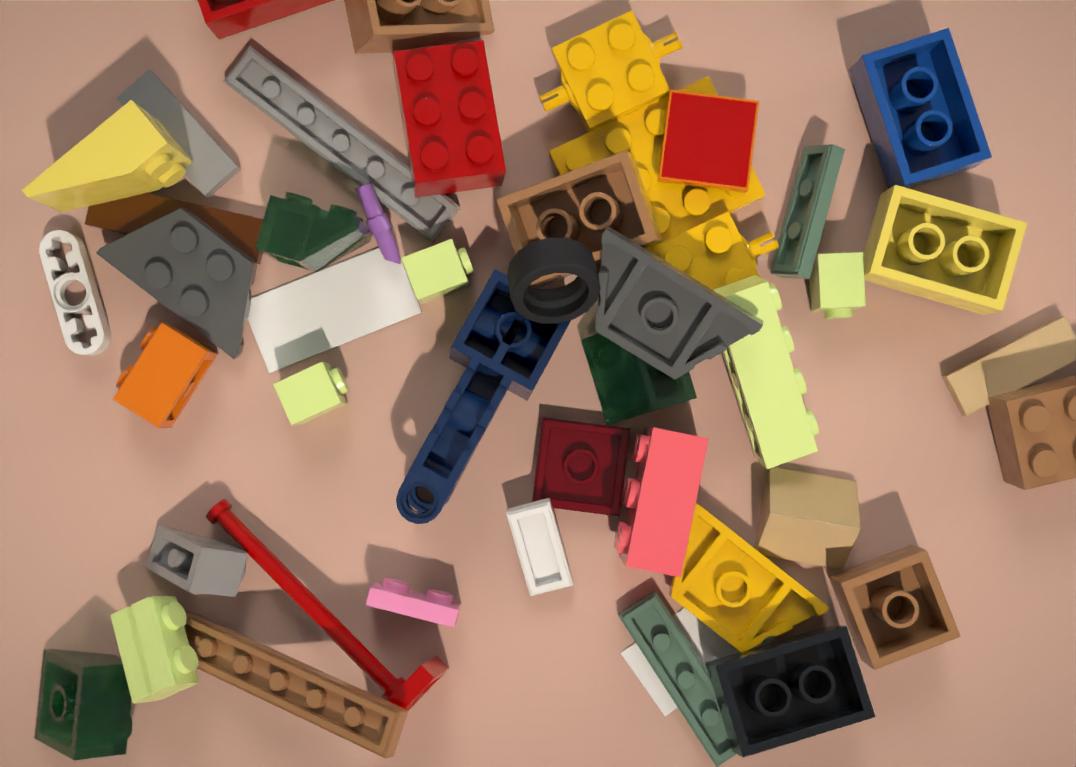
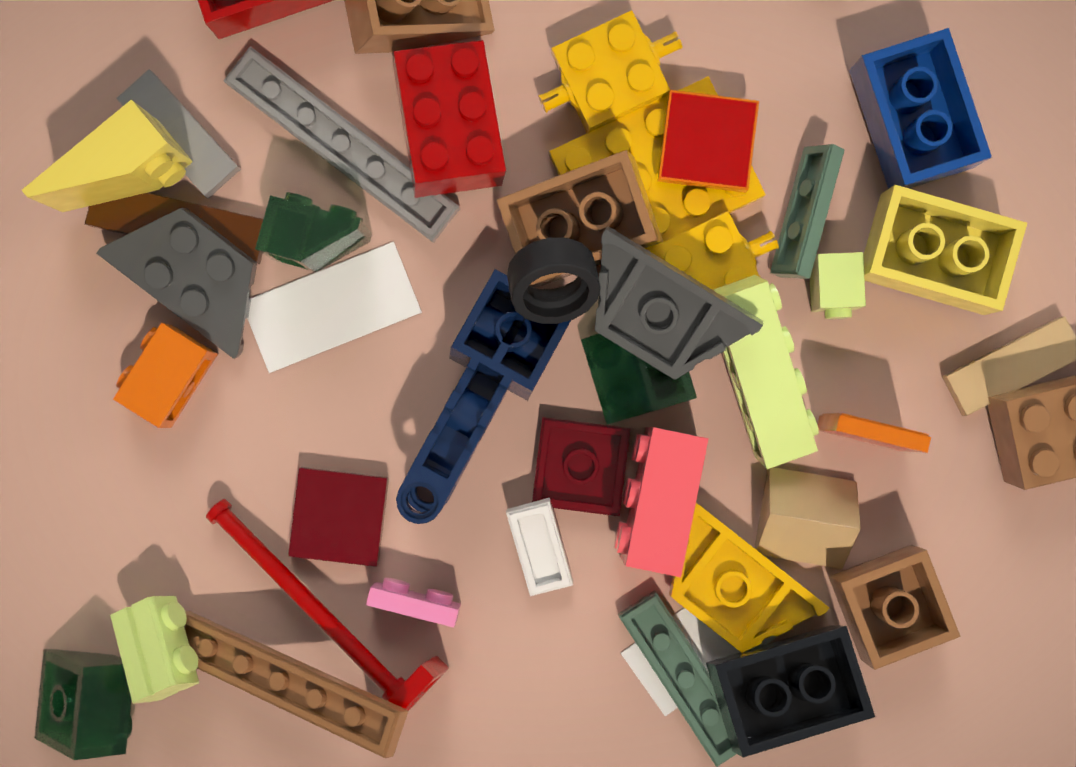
white beam [39,230,111,356] -> none
light grey slope [146,525,248,597] -> none
yellowish green brick [273,362,349,425] -> none
medium lavender piece [355,183,401,264] -> none
yellowish green brick [401,239,474,304] -> none
none -> dark red tile [288,467,389,567]
none -> orange tile [817,413,931,453]

